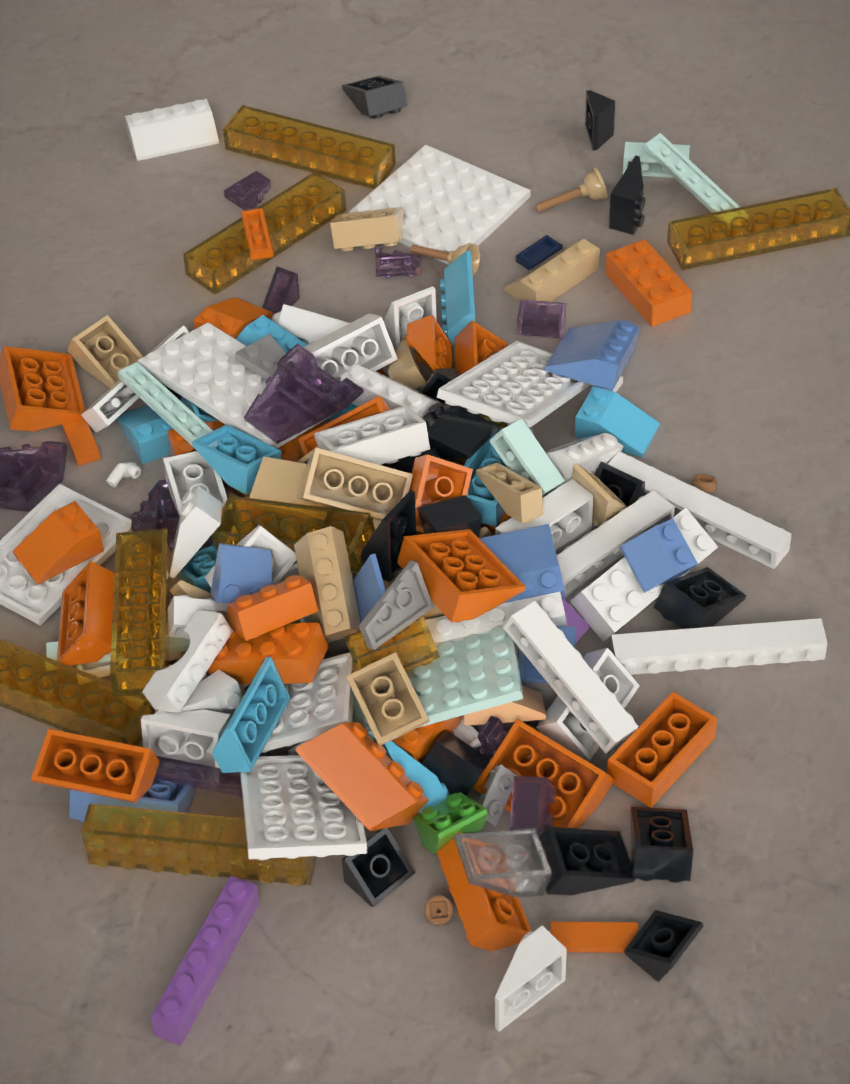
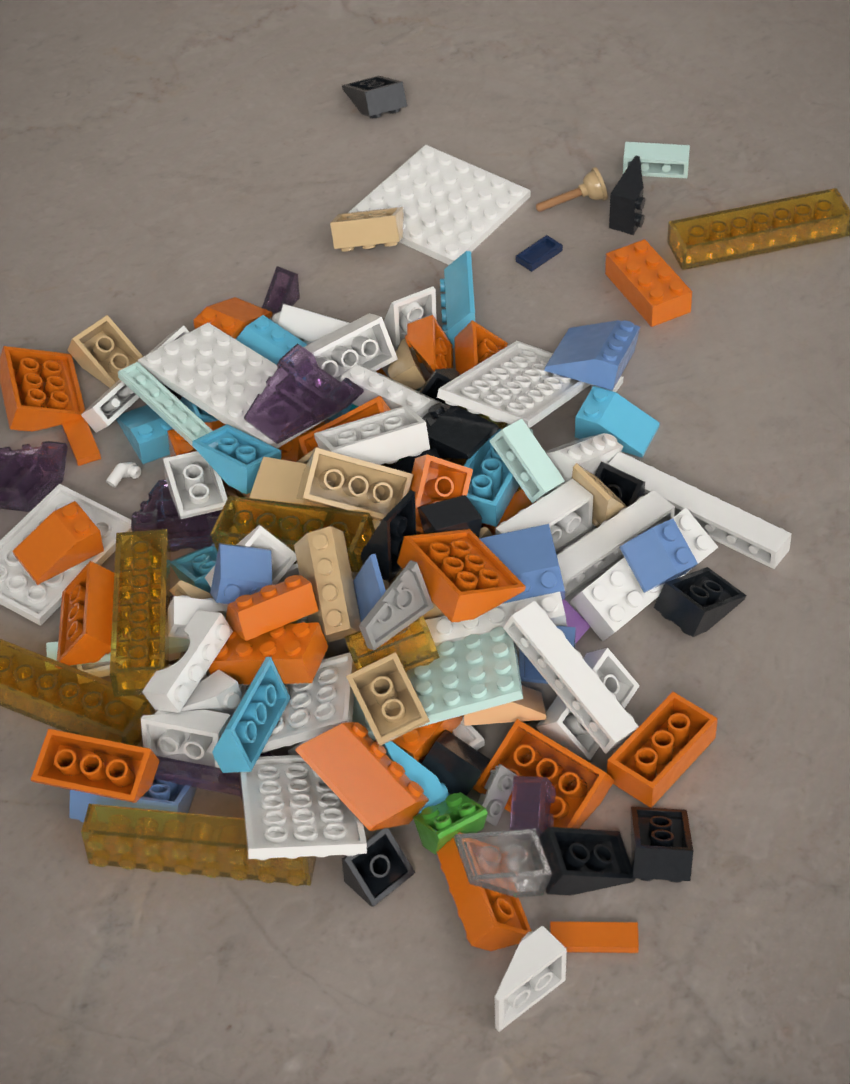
white slope [125,99,219,161] -> none
medium lavender brick [150,876,259,1046] -> none
white slope [169,486,222,579] -> none
clear yellow brick [183,171,346,295] -> none
clear yellow brick [223,105,396,189] -> none
clear purple wing [224,171,271,211] -> none
light grey wing [235,334,302,391] -> none
orange tile [241,208,274,260] -> none
clear purple wing [375,247,421,278] -> none
piece [410,243,480,276] -> none
medium nougat tile [424,895,453,926] -> none
tan slope [476,462,543,523] -> none
clear purple bracket [476,716,508,758] -> none
tan slope [504,238,600,312] -> none
clear purple brick [517,300,566,339] -> none
black slope [585,90,615,151] -> none
white brick [611,618,828,675] -> none
black slope [624,910,704,982] -> none
light aqua tile [644,133,748,230] -> none
medium nougat tile [692,474,717,493] -> none

